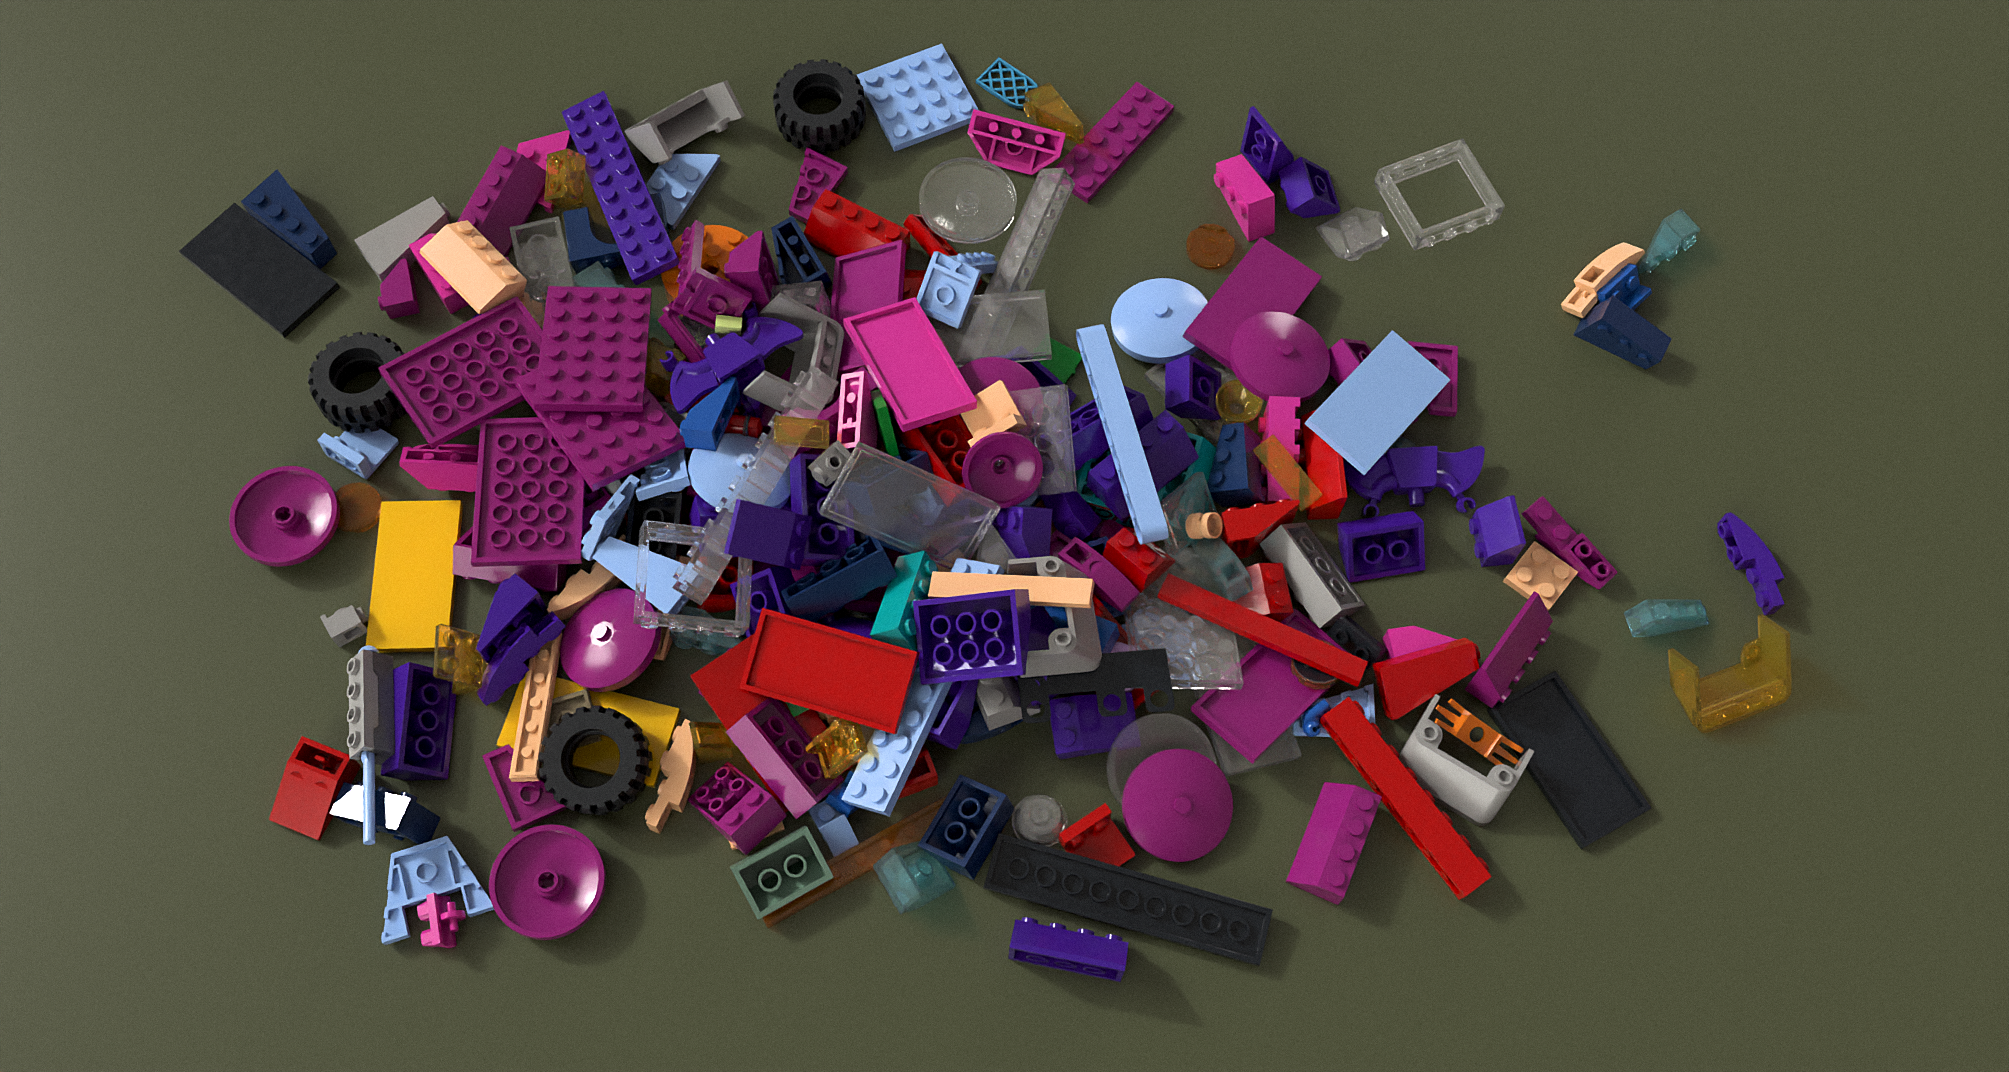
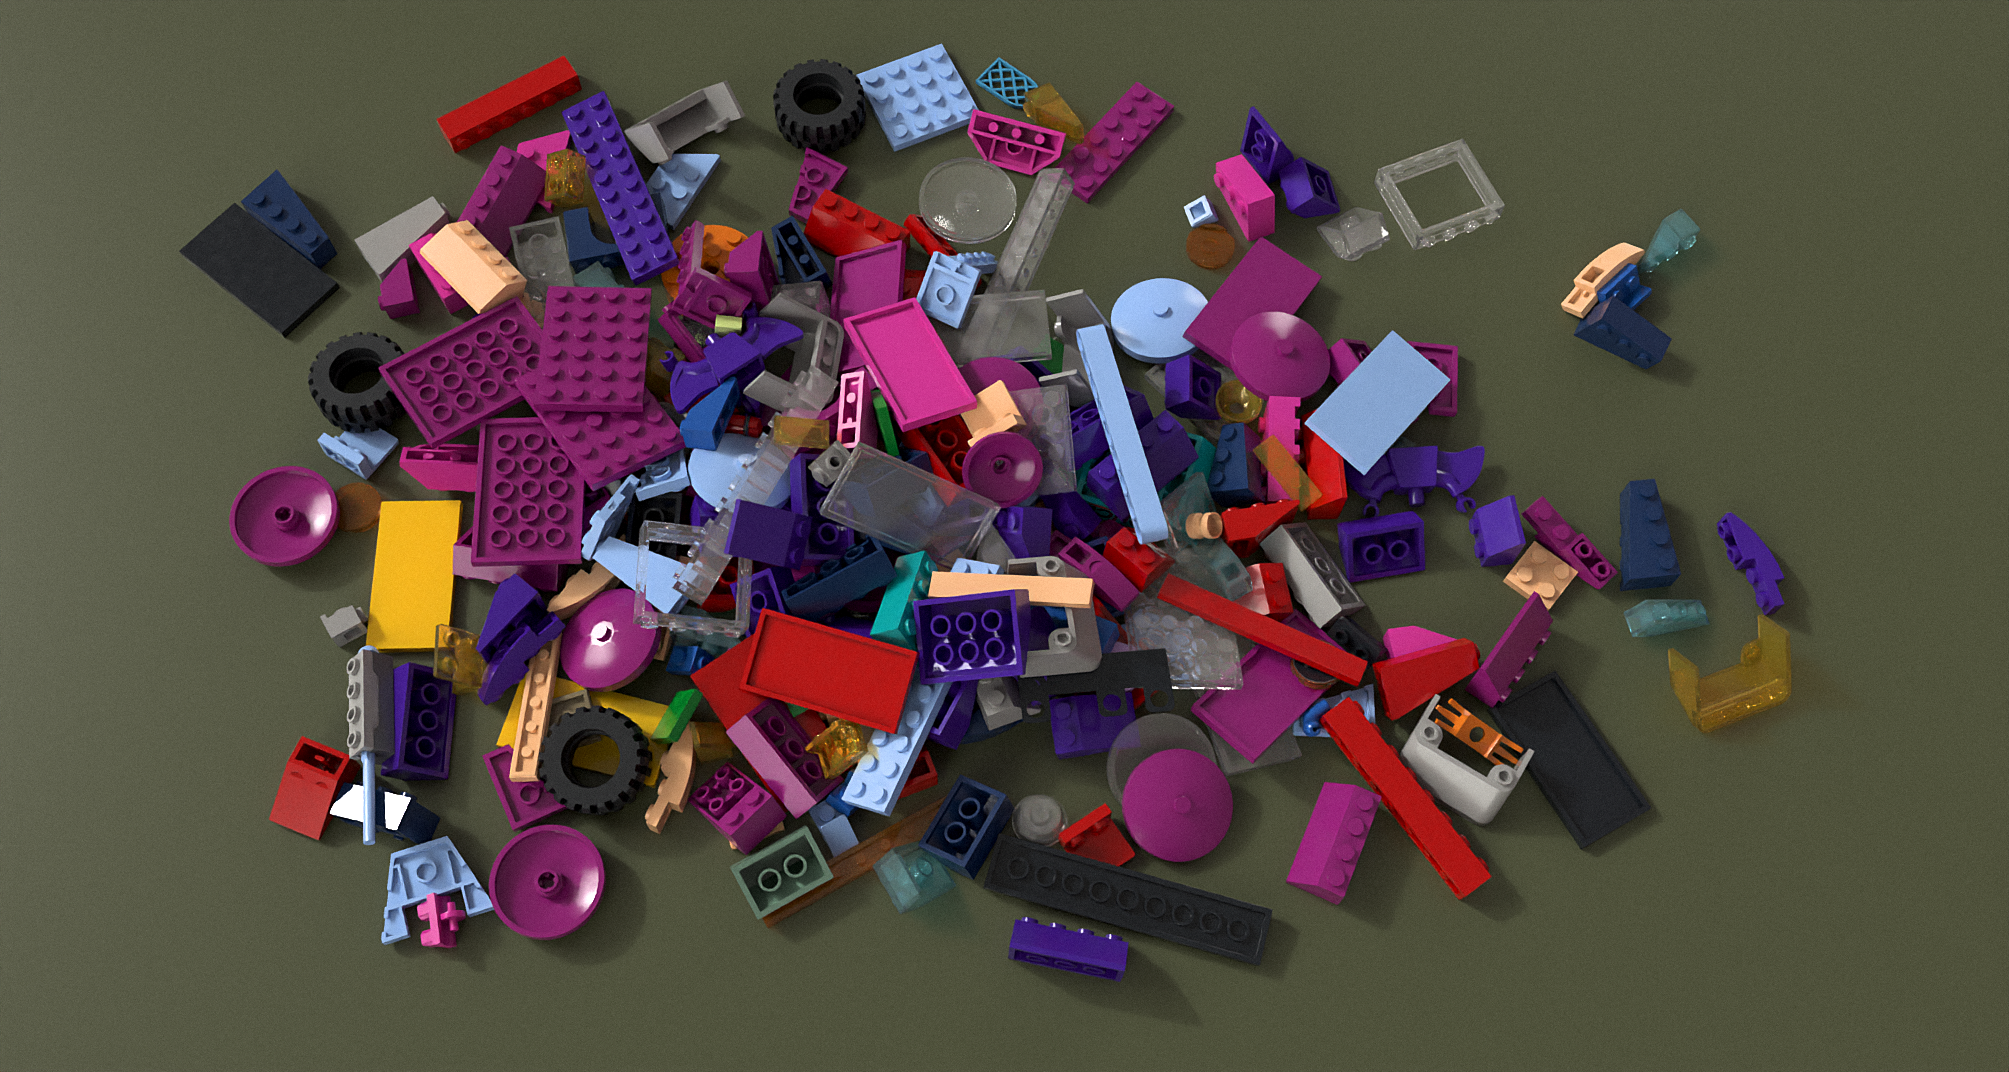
none -> red brick [436,55,582,153]
none -> green tile [650,689,703,744]
none -> blue bracket [666,646,714,675]
none -> light grey windscreen [1039,289,1114,408]
none -> light blue slope [1184,195,1219,228]
none -> dark blue wedge [1620,479,1681,591]

